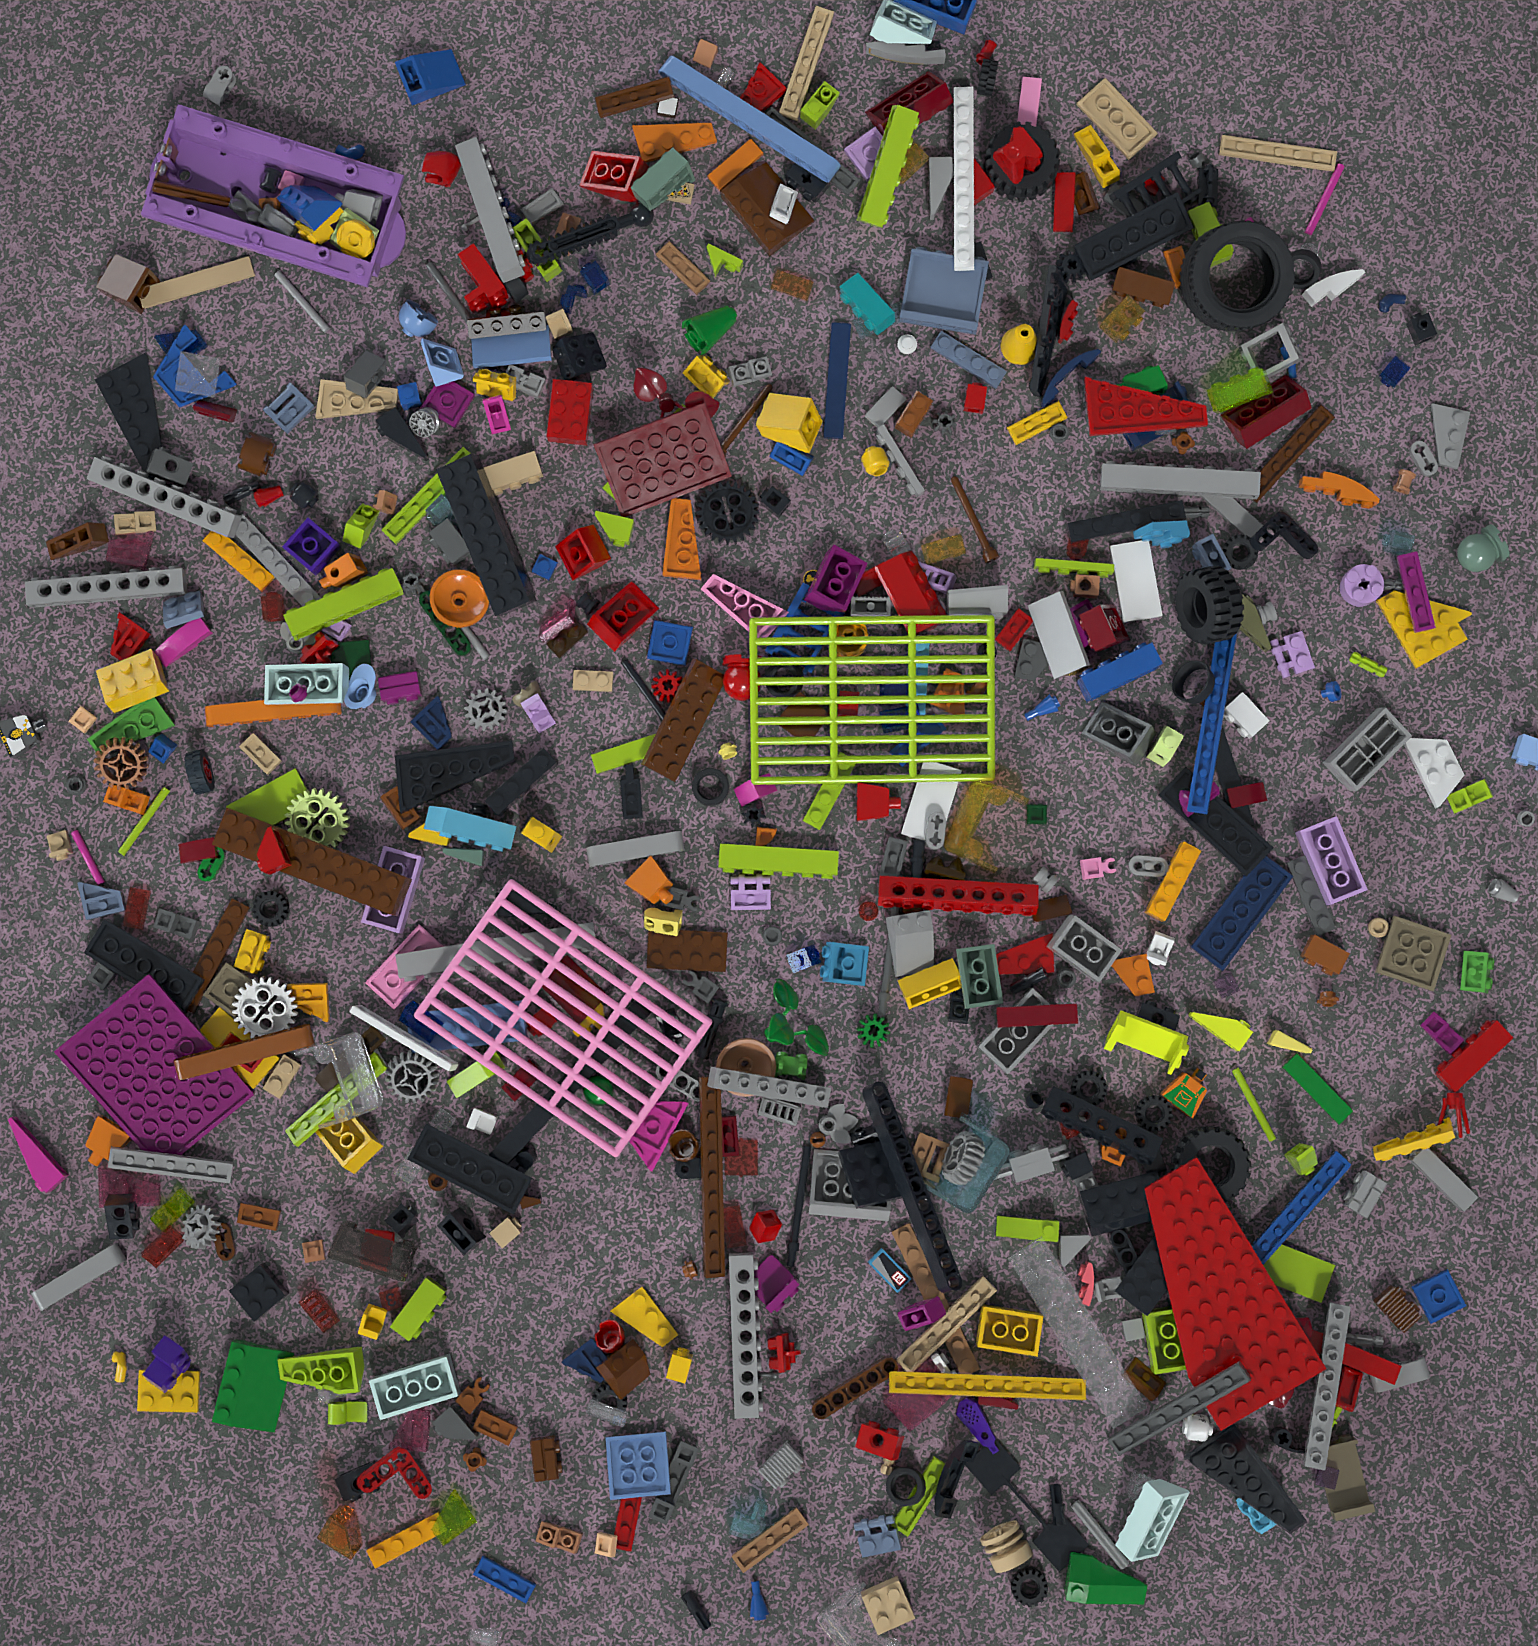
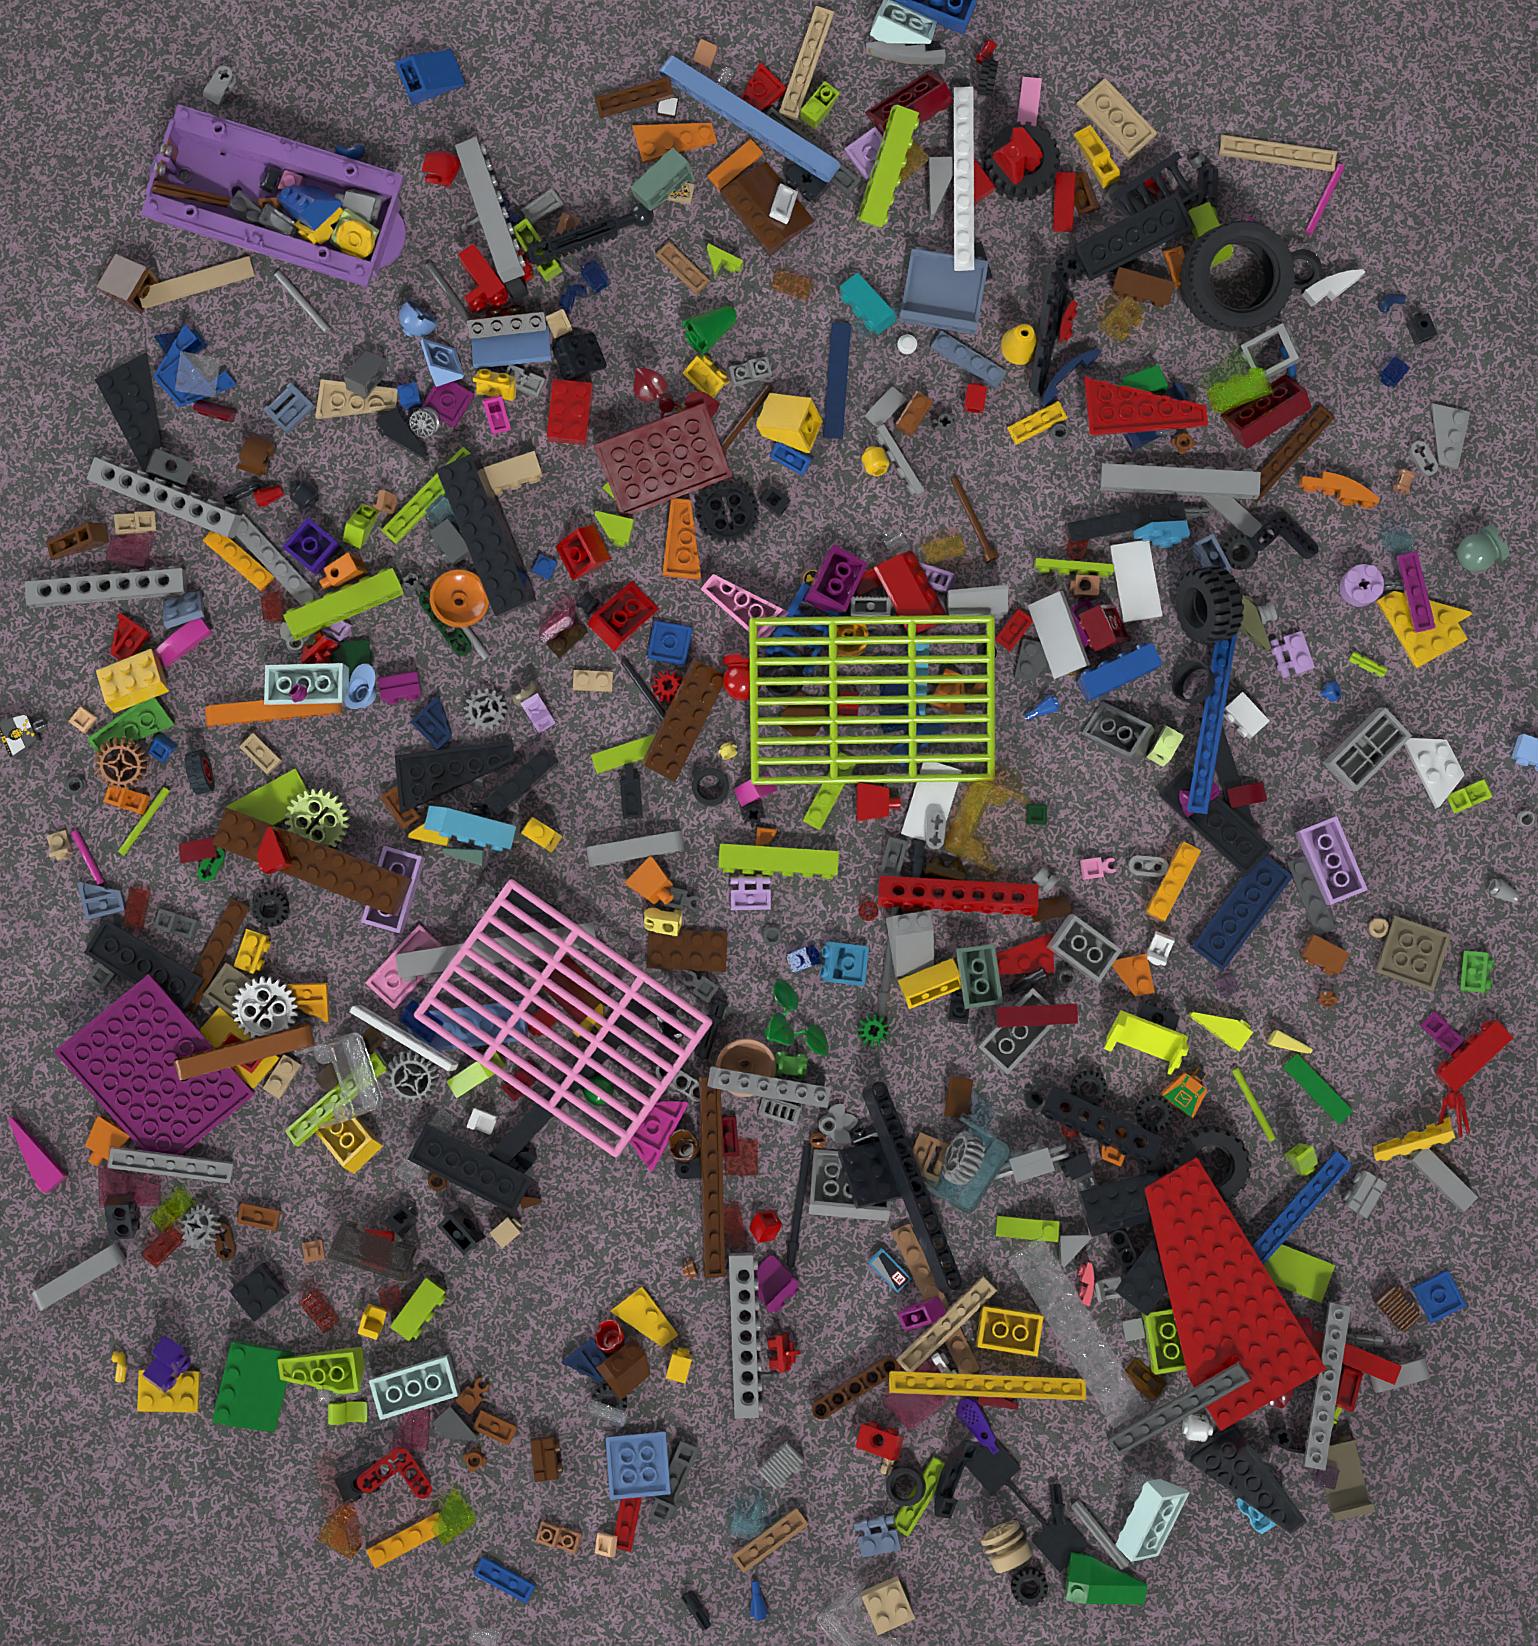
red slope [579,151,649,203] -> none

